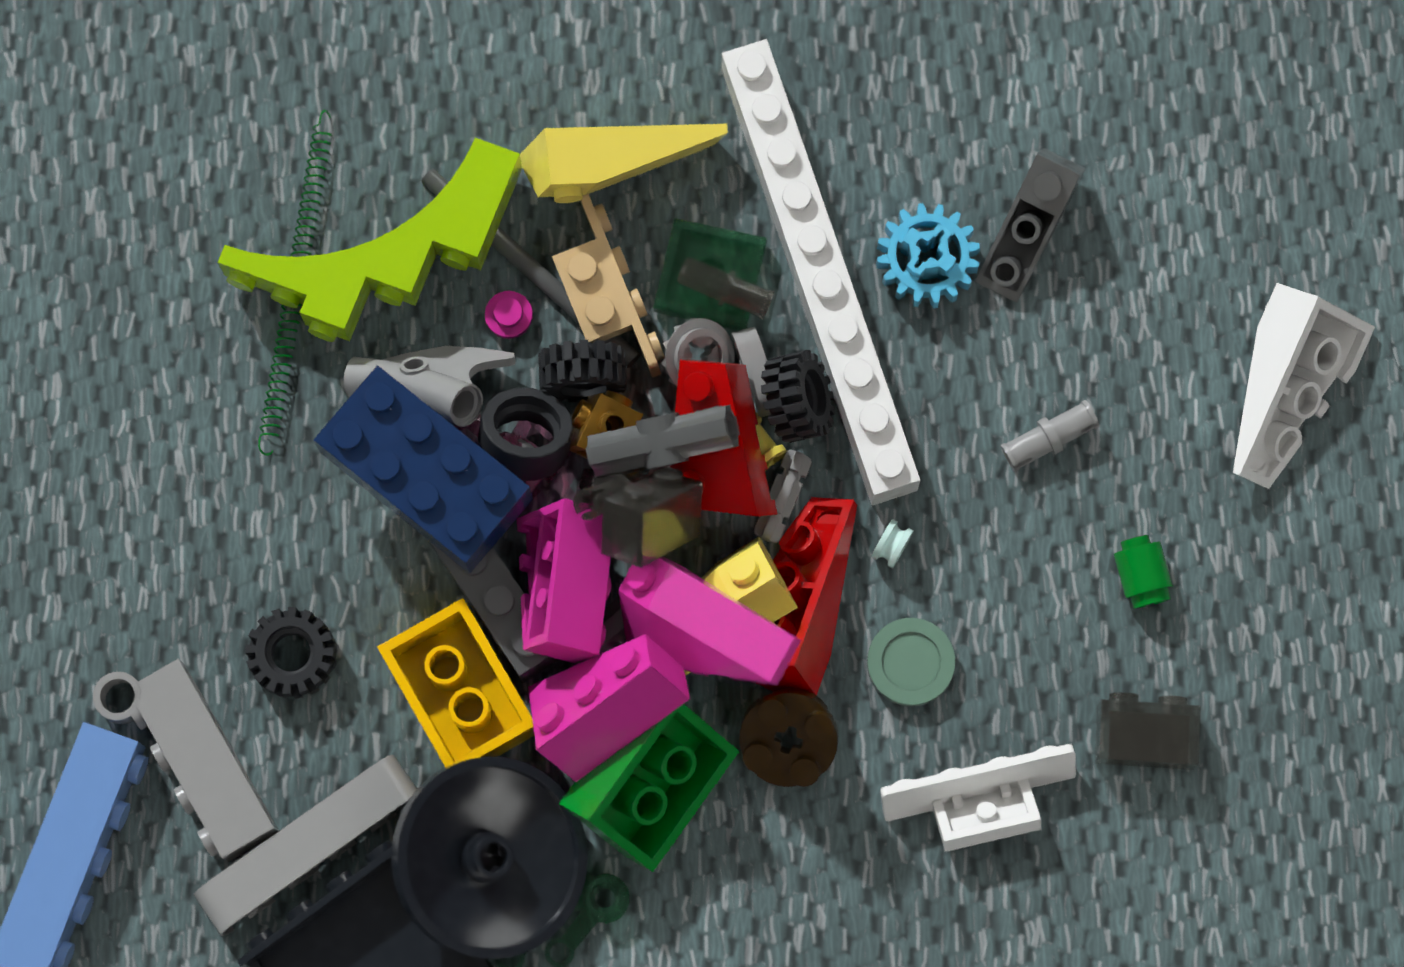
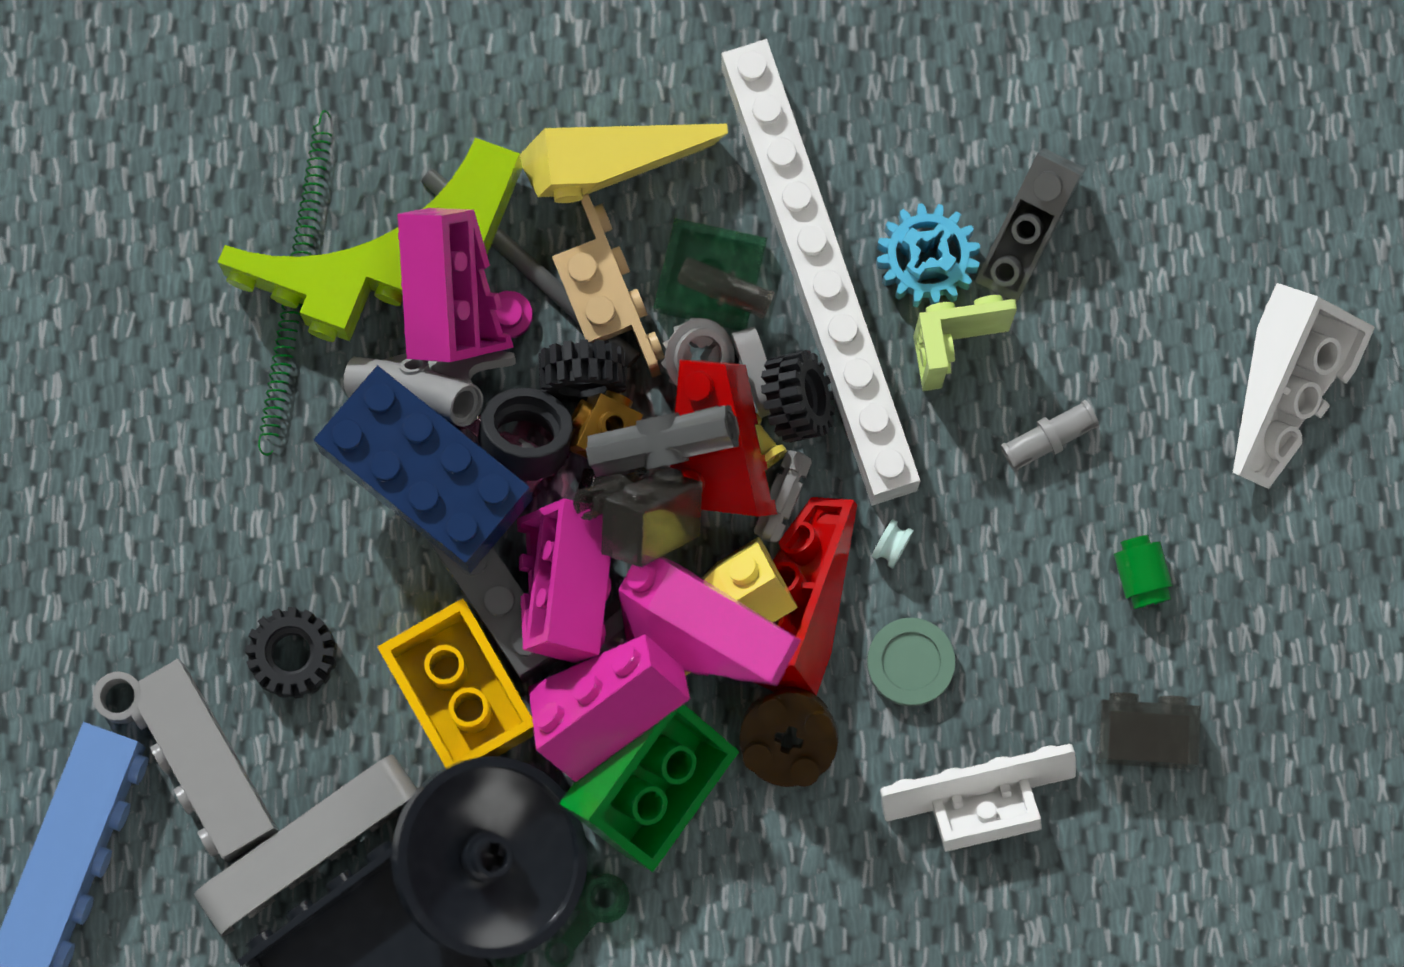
none -> dark pink wedge [397,208,514,362]
none -> yellowish green bracket [913,295,1017,391]

